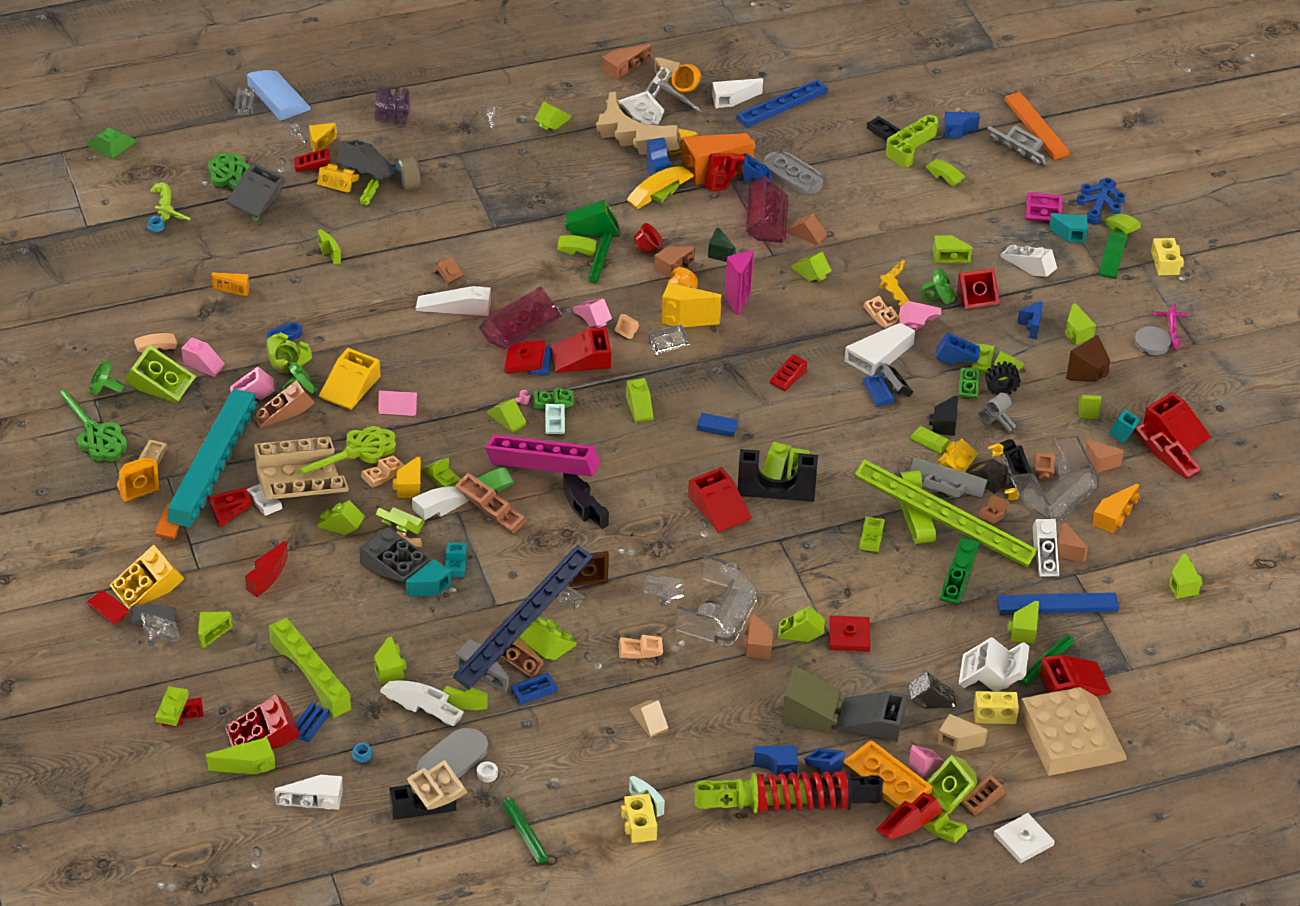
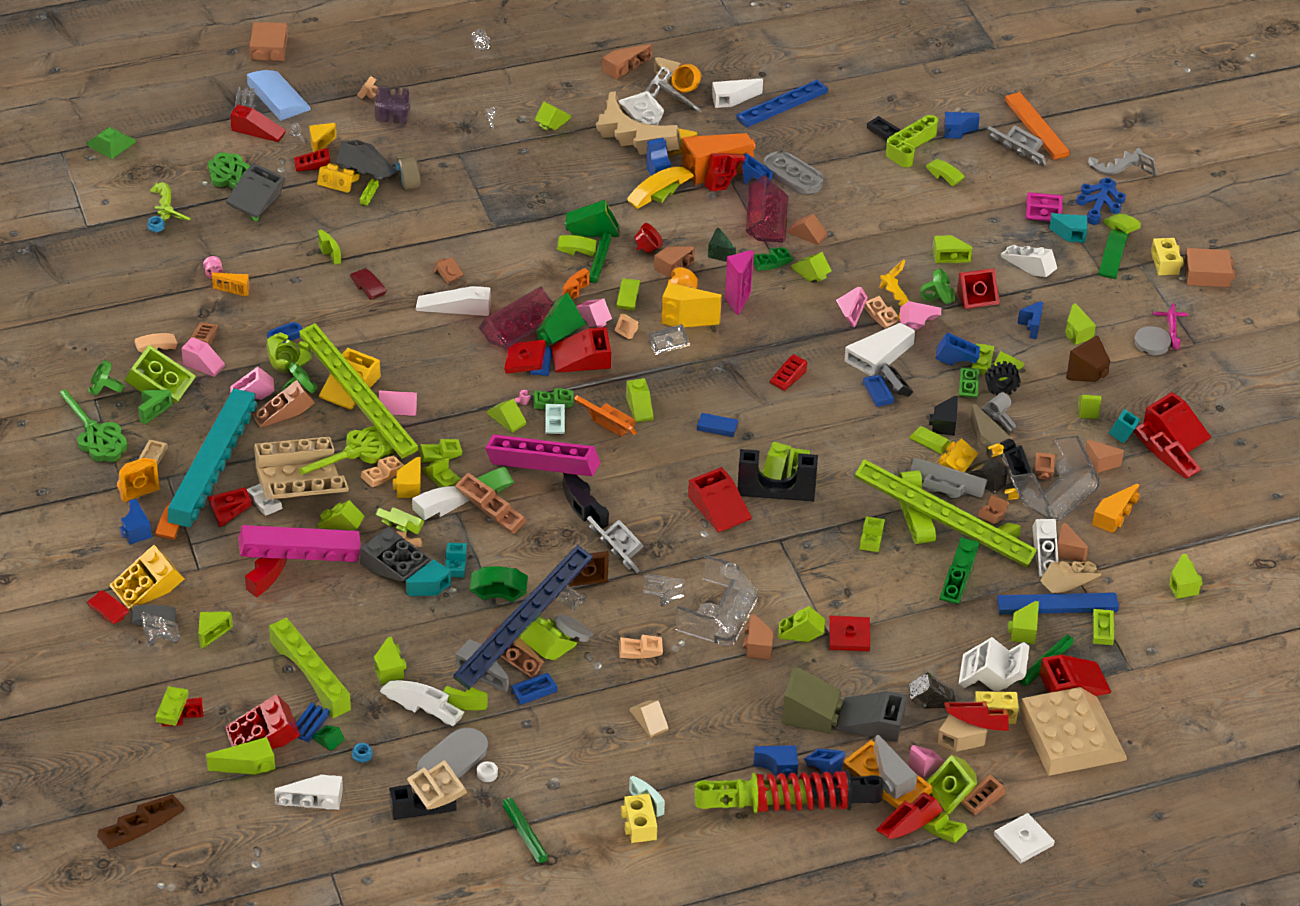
none -> reddish brown slope [97,794,185,849]
none -> blue arch [119,499,152,545]
none -> bright green slope [138,390,172,424]
none -> nougat slope [191,322,218,347]
none -> bright pink wheel [203,256,223,279]
none -> red slope [230,104,286,143]
none -> dark pink brick [238,525,361,562]
none -> nougat brick [249,22,288,61]
none -> lime plate [299,323,418,459]
none -> green slope [312,725,345,751]
none -> dark red slope [350,268,387,300]
none -> light nougat tile [357,76,380,100]
none -> lime slope [419,439,462,463]
none -> green brick [470,566,528,602]
none -> clear wheel [471,29,491,51]
none -> green slope [536,292,586,347]
none -> light grey tile [554,614,593,642]
none -> orange slope [563,268,589,299]
none -> orange plate [574,395,638,437]
none -> light grey bracket [587,516,644,573]
none -> lime slope [617,278,641,311]
none -> green slope [753,247,793,271]
none -> bright pink slope [836,287,868,327]
none -> light grey slope [874,735,917,799]
none -> red slope [944,702,1009,731]
none -> dark tan slope [971,404,1011,459]
none -> lime slope [997,523,1021,538]
none -> tan slope [1040,561,1102,593]
none -> light grey piece [1089,148,1157,176]
none -> lime plate [1093,609,1114,645]
none -> nougat brick [1184,248,1235,287]

